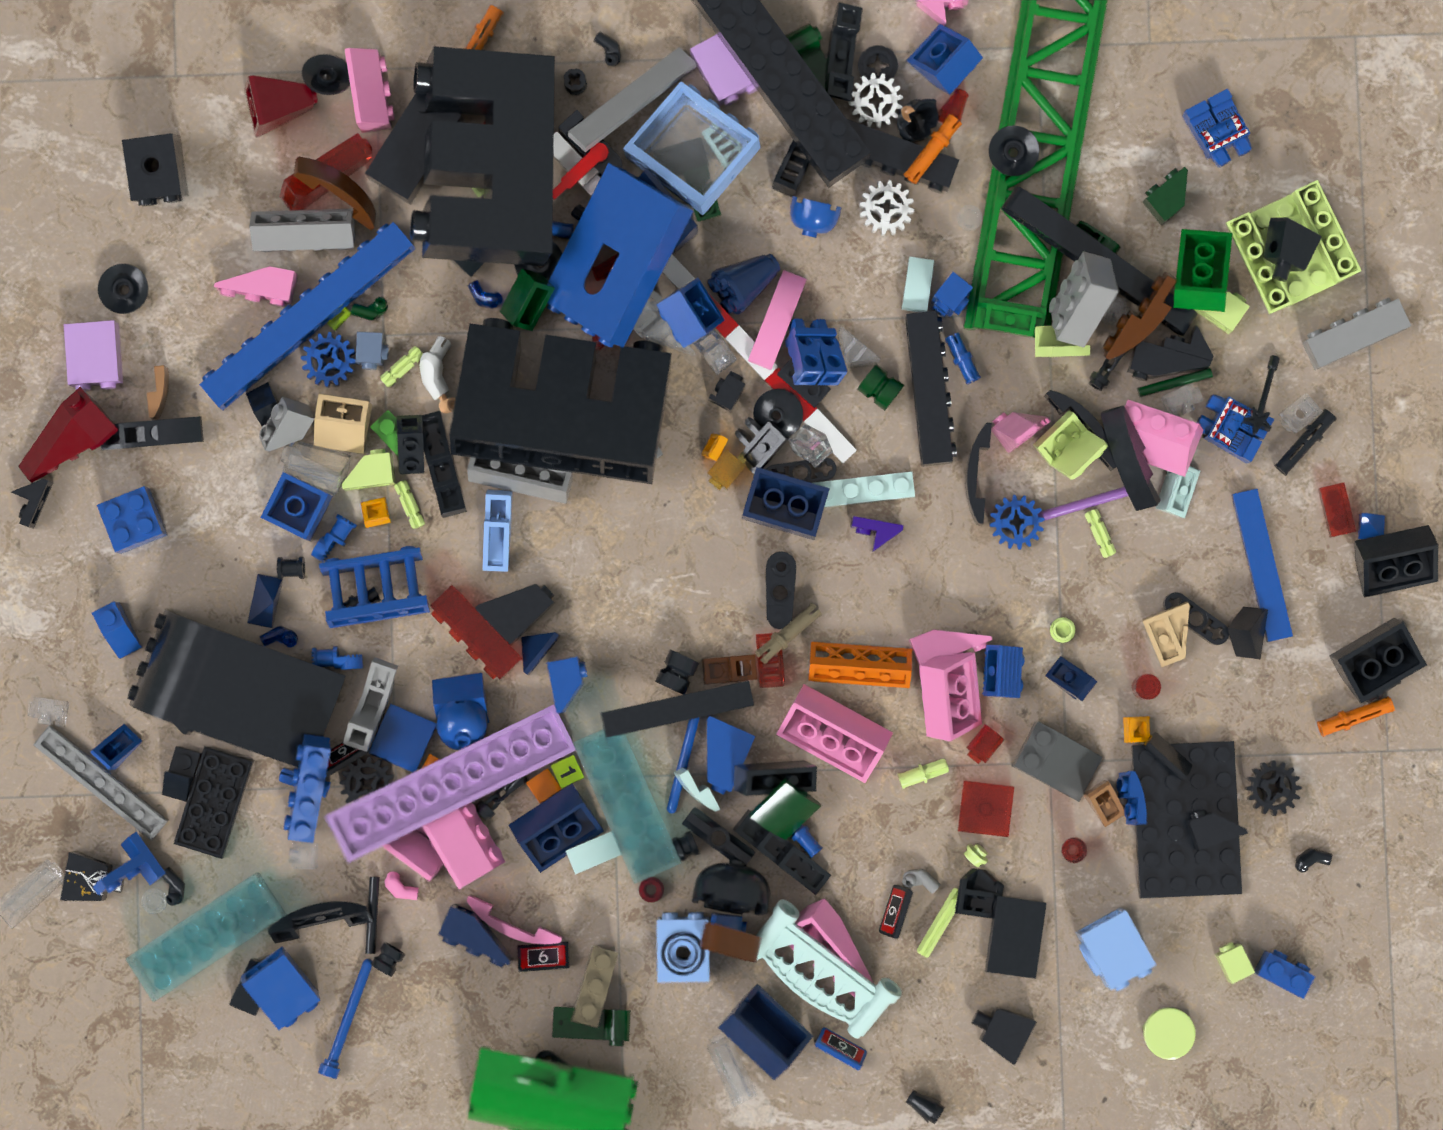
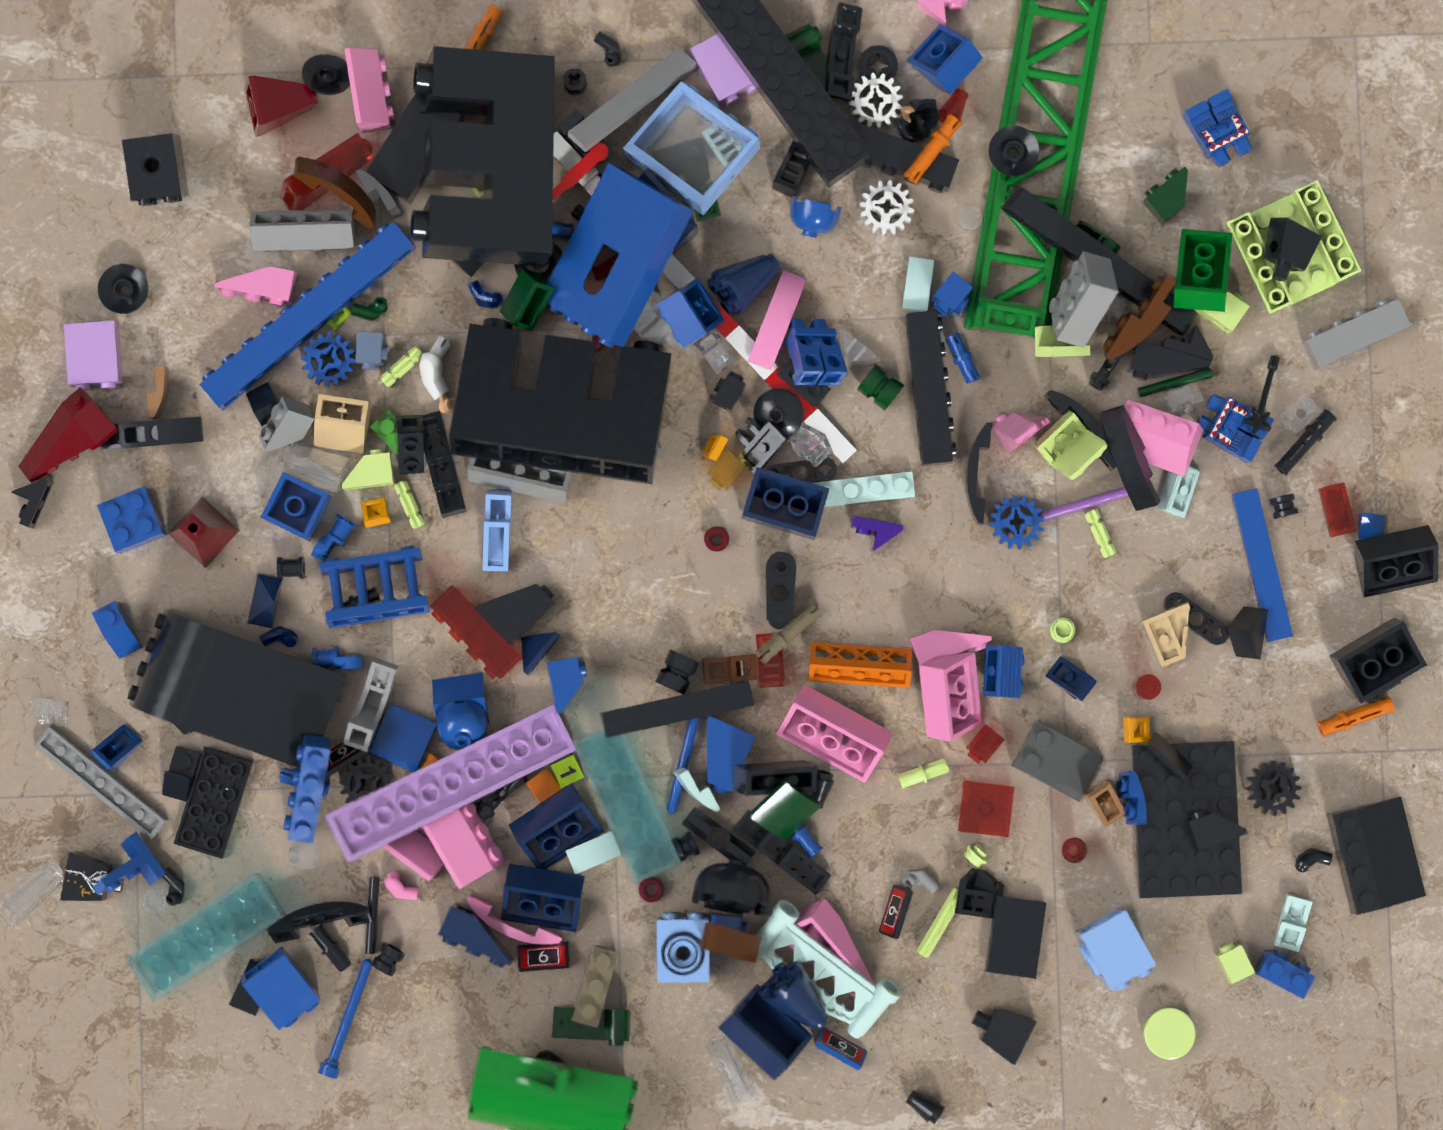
none -> dark red slope [168,497,240,568]
none -> black axle [309,924,351,972]
none -> dark grey slope [356,169,402,219]
none -> dark blue slope [501,863,585,932]
none -> dark red plate [704,526,729,552]
none -> dark blue cone [758,961,828,1030]
none -> black cone [809,769,835,809]
none -> black wheel [1269,493,1299,519]
none -> light aqua slope [1274,893,1313,952]
none -> black slope [1326,797,1426,915]

